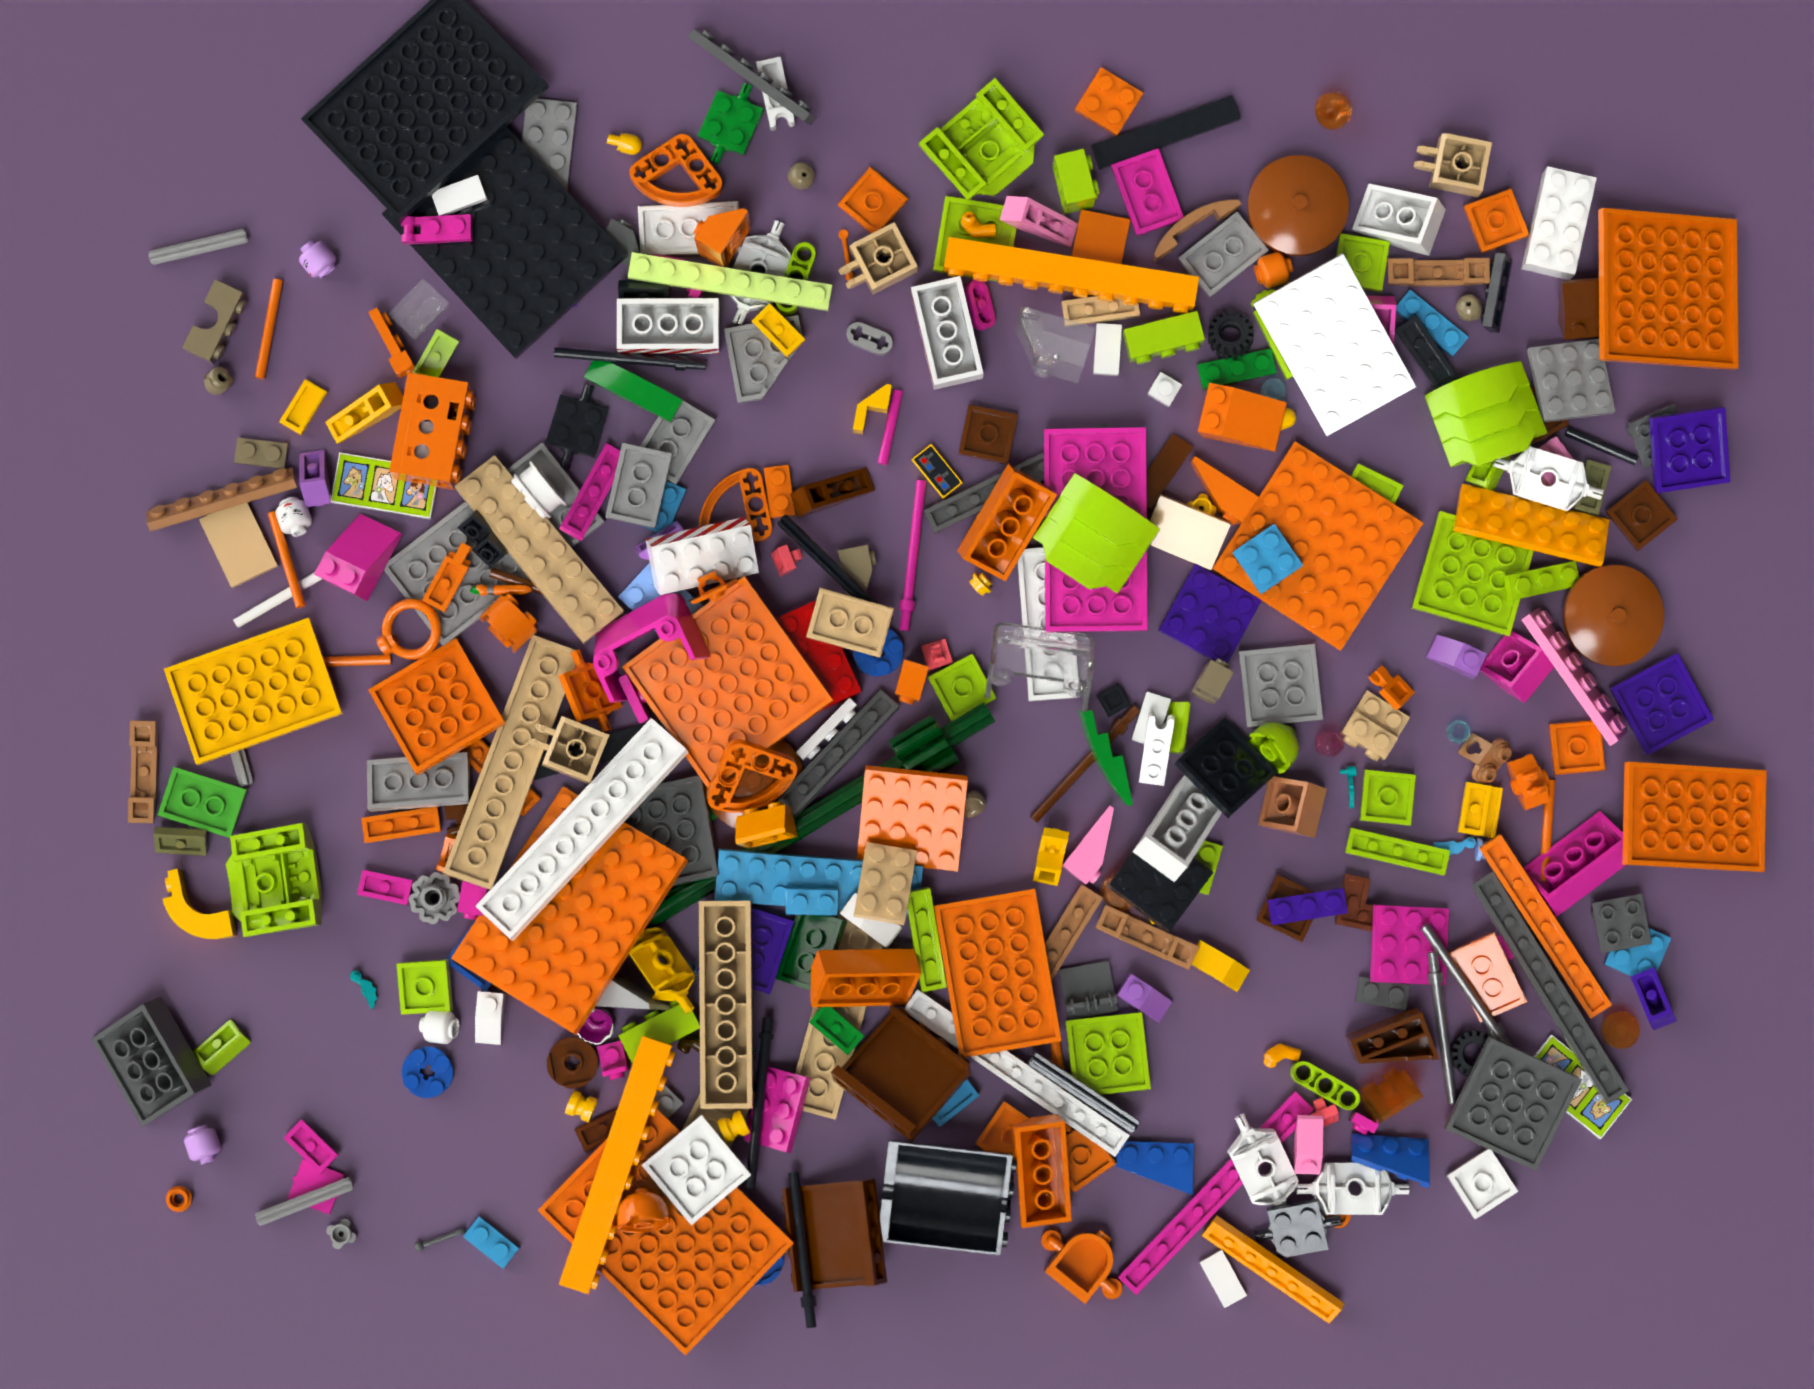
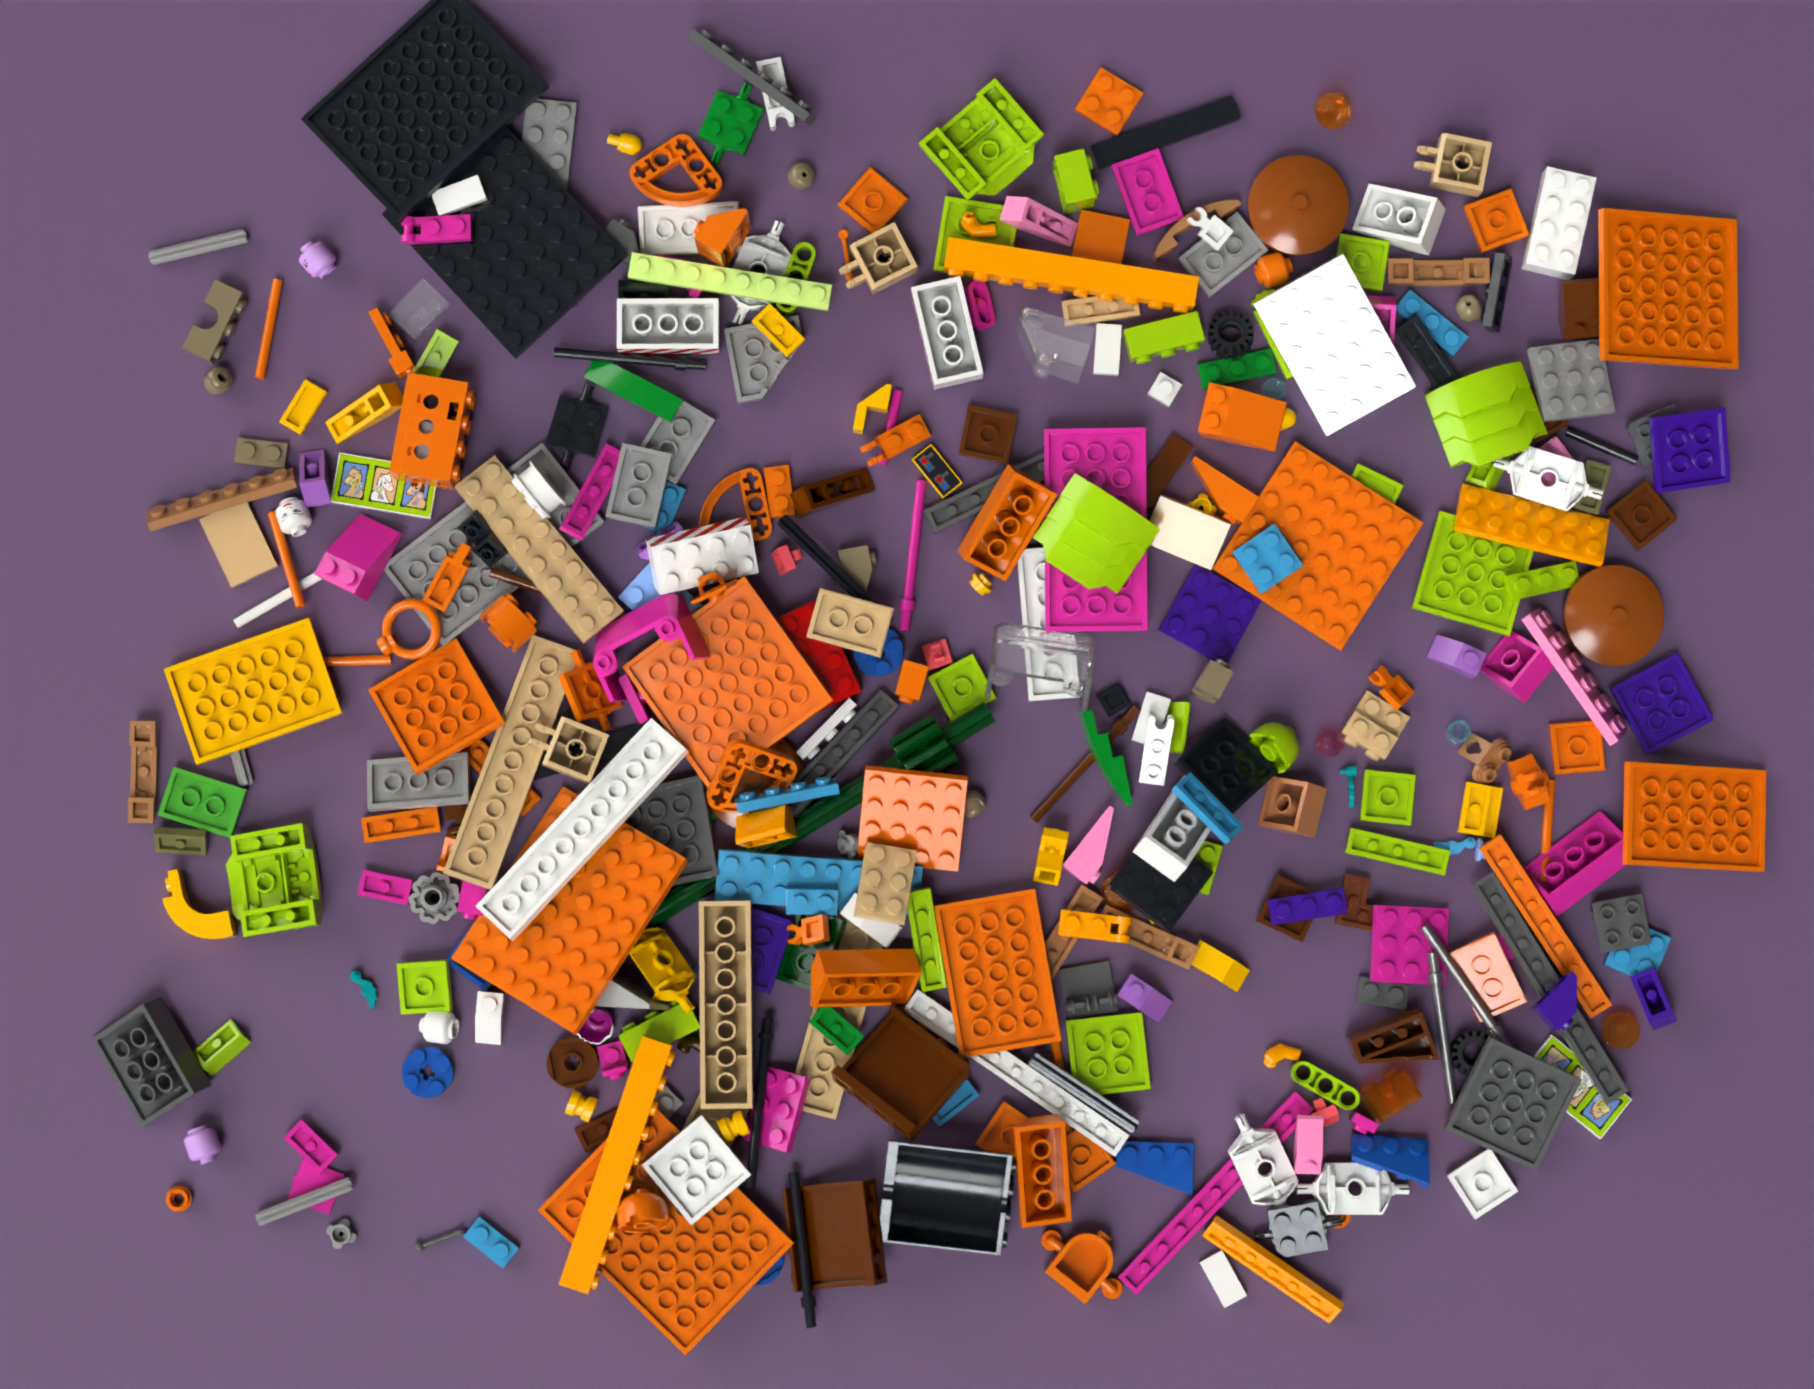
orange piece [470,584,532,596] -> none
light grey beam [847,322,893,356] -> none
light grey plate [1238,644,1323,728] -> none
none -> dark azure plate [734,777,840,813]
none -> orange plate [787,914,830,946]
none -> light grey plate [837,830,859,859]
none -> orange hinge [860,414,931,467]
none -> light orange plate [1058,909,1132,944]
none -> dark azure plate [1172,772,1245,845]
none -> white plate [1186,207,1233,251]
none -> dark purple slope [1531,972,1577,1030]

